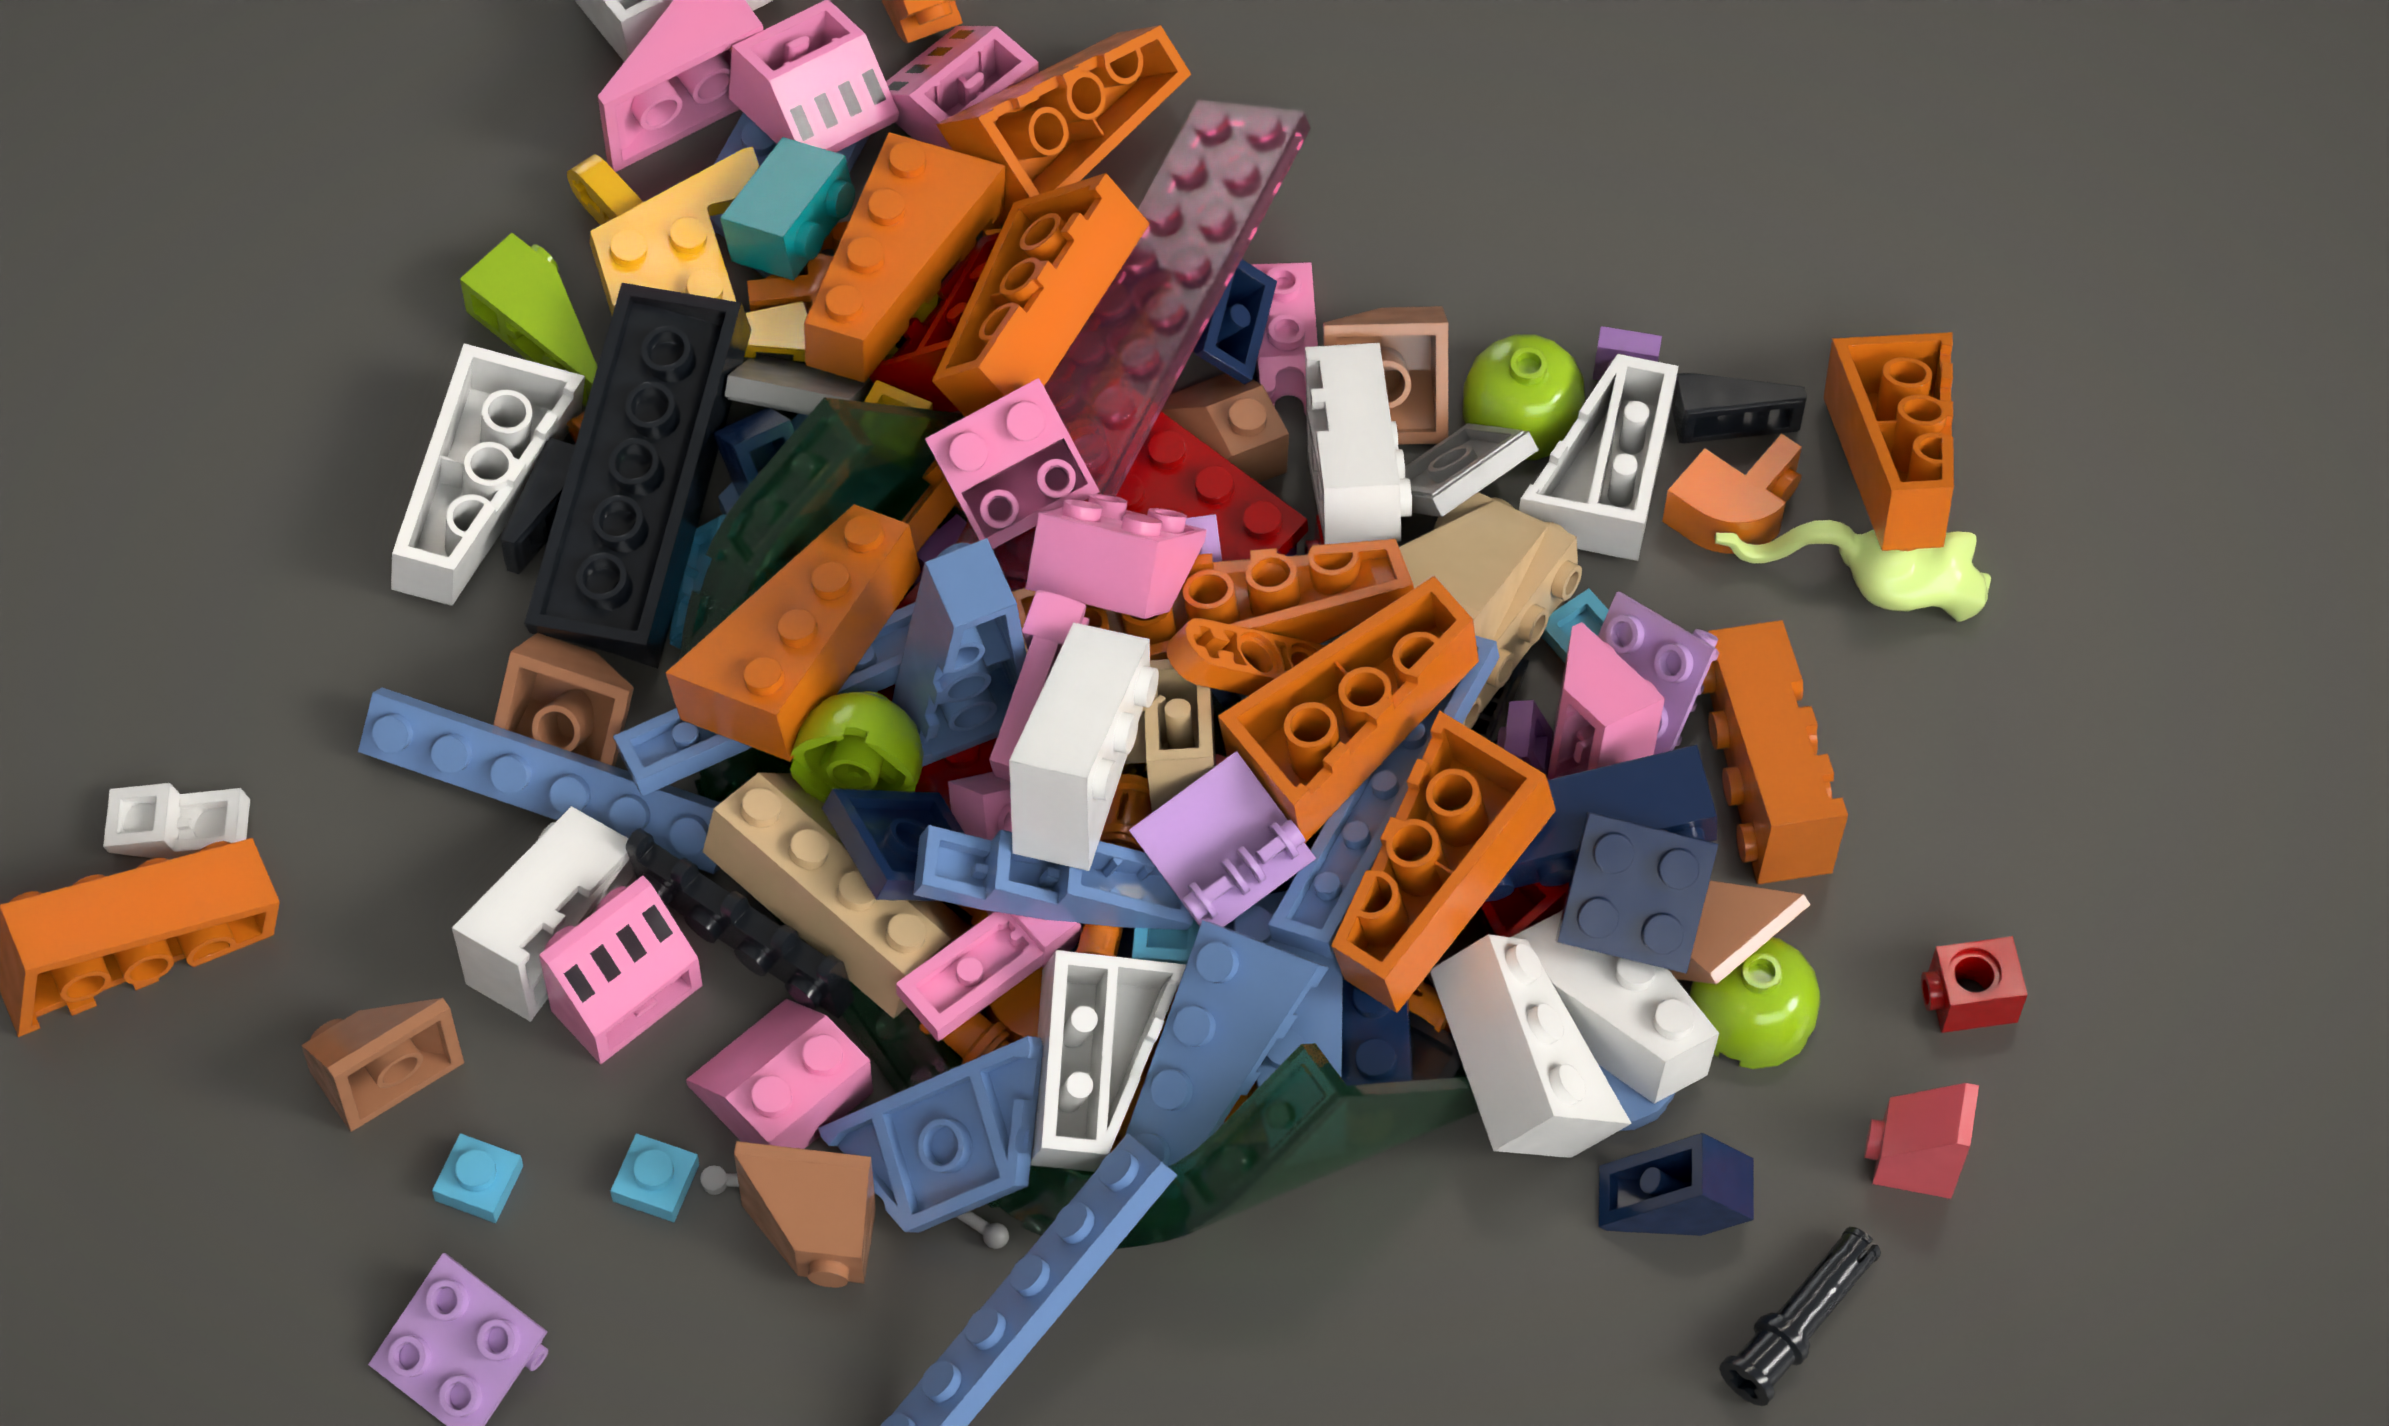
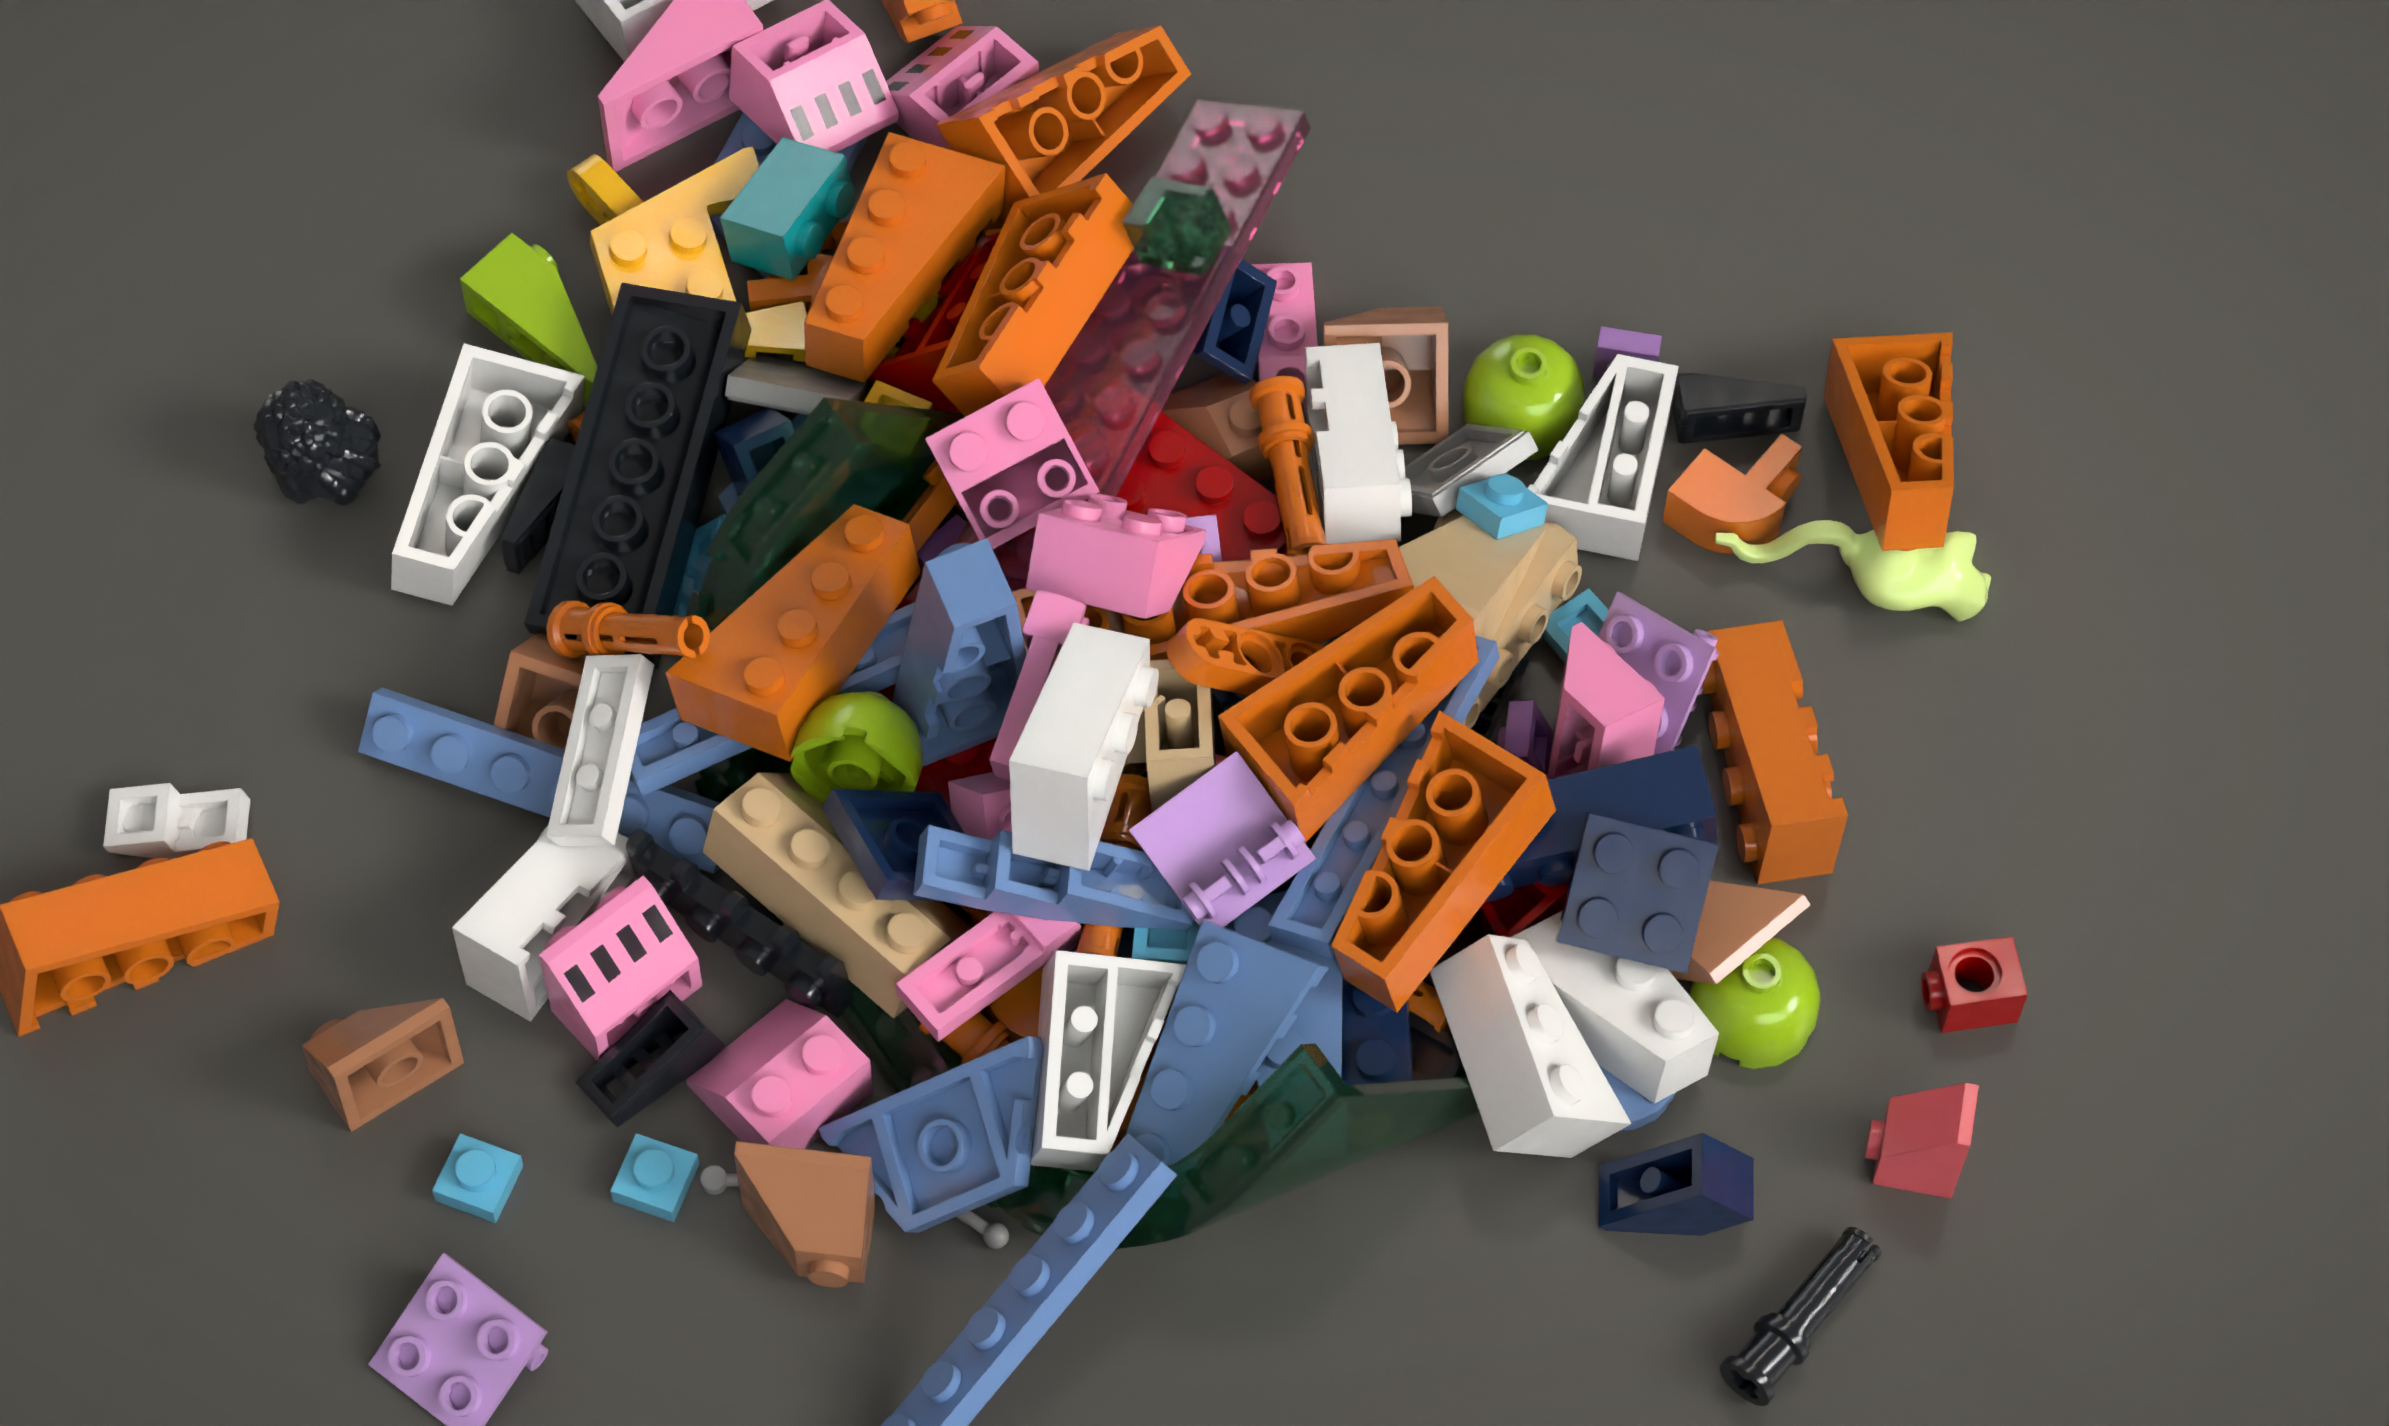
none -> black hair [253,379,381,505]
none -> orange pin [546,600,710,658]
none -> white plate [546,654,654,846]
none -> black slope [576,990,726,1127]
none -> clear green panel [1122,177,1232,275]
none -> orange pin [1249,376,1327,556]
none -> medium azure plate [1455,473,1548,540]

